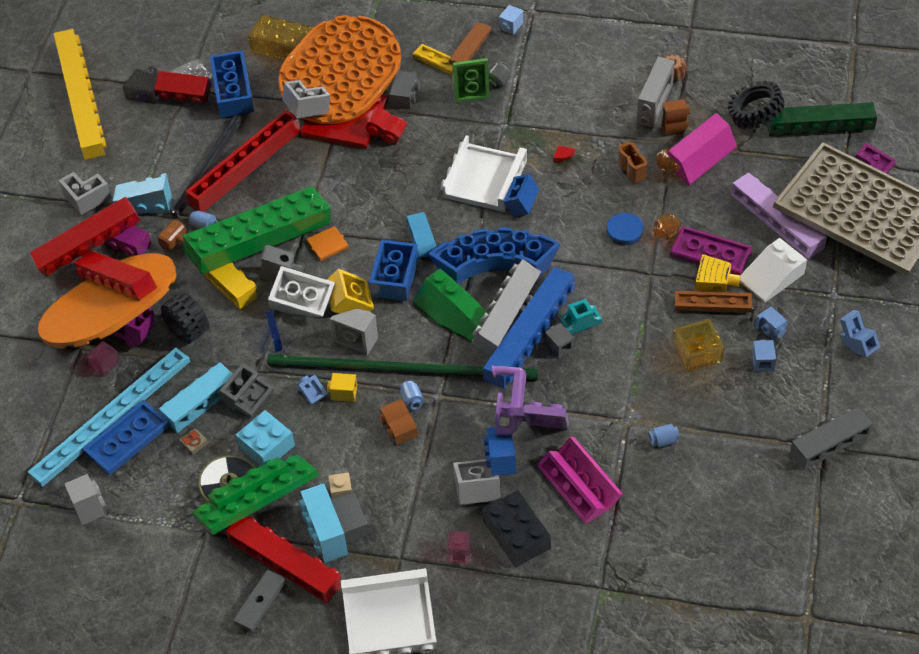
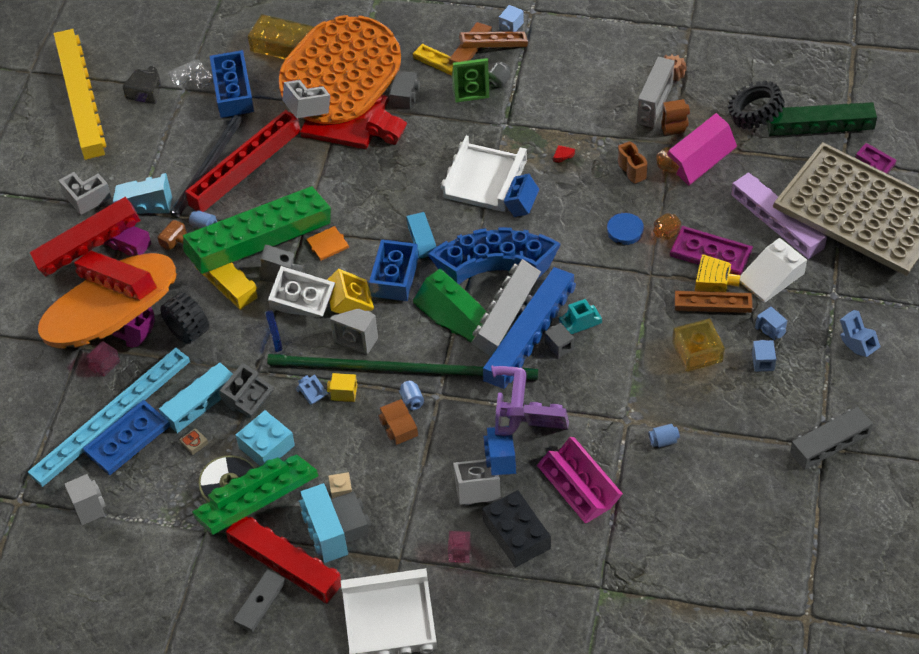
red brick [154,71,212,103] -> none
none -> dark orange tile [459,31,528,48]

